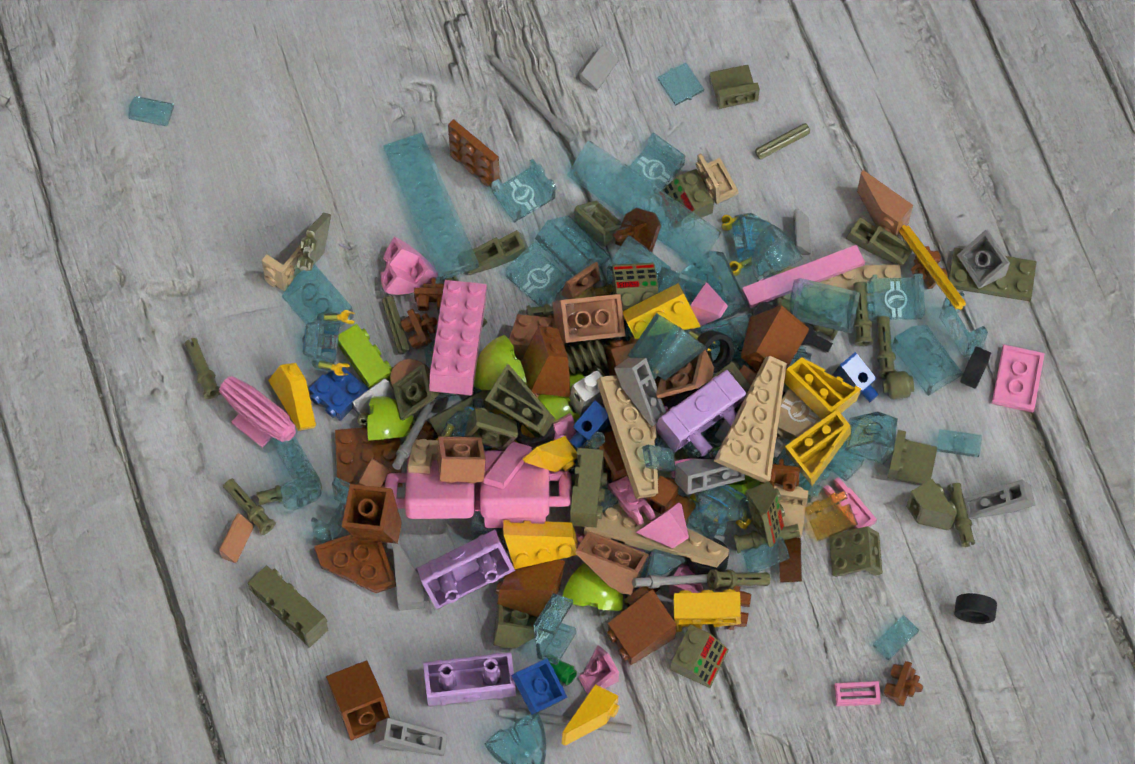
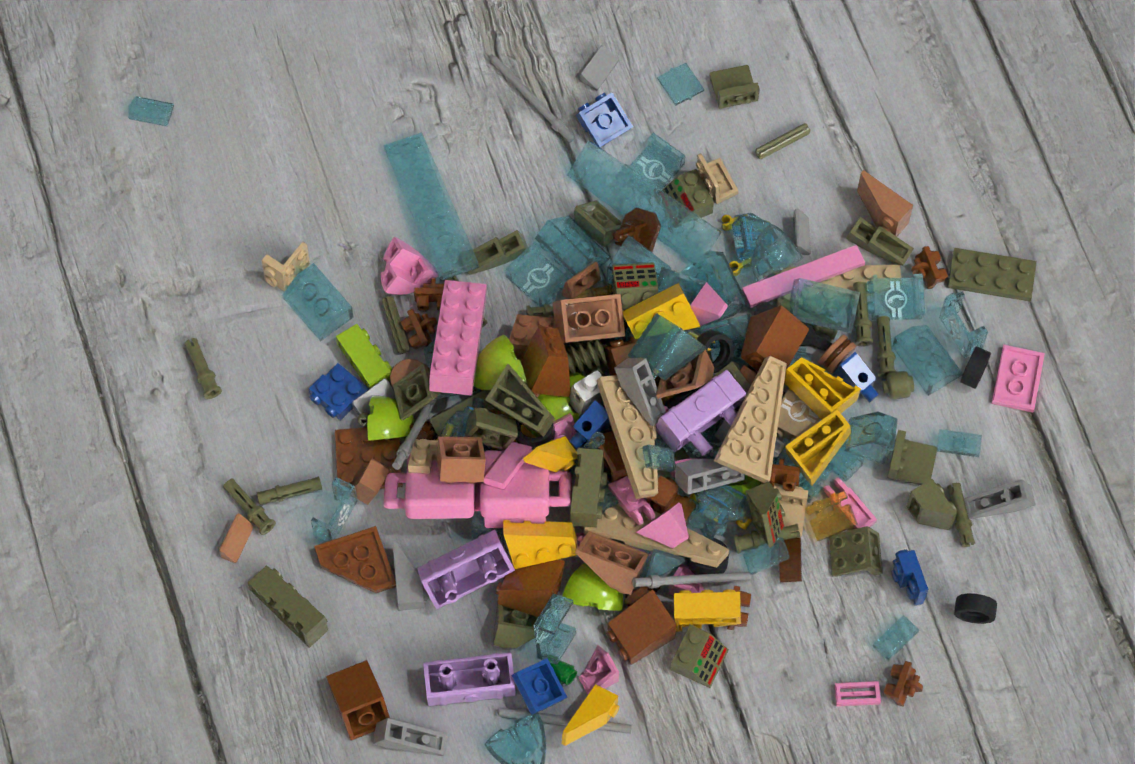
bright pink plate [219,376,296,448] -> none
yellow slope [268,363,316,431] -> none
clear light blue beam [274,435,322,510] -> none
olive tile [296,212,331,271] -> none
clear light blue torso [302,310,355,376] -> none
dark orange slope [342,484,402,544] -> none
dark orange plate [448,119,500,190] -> none
clear light blue panel [492,159,557,223] -> none
olive pin [707,569,771,589] -> none
yellow axle [899,225,966,310] -> none
light grey slope [957,230,1010,288] -> none
none -> plate [575,92,633,149]
none -> nougat head [818,334,857,374]
none -> blue plate [891,549,929,606]

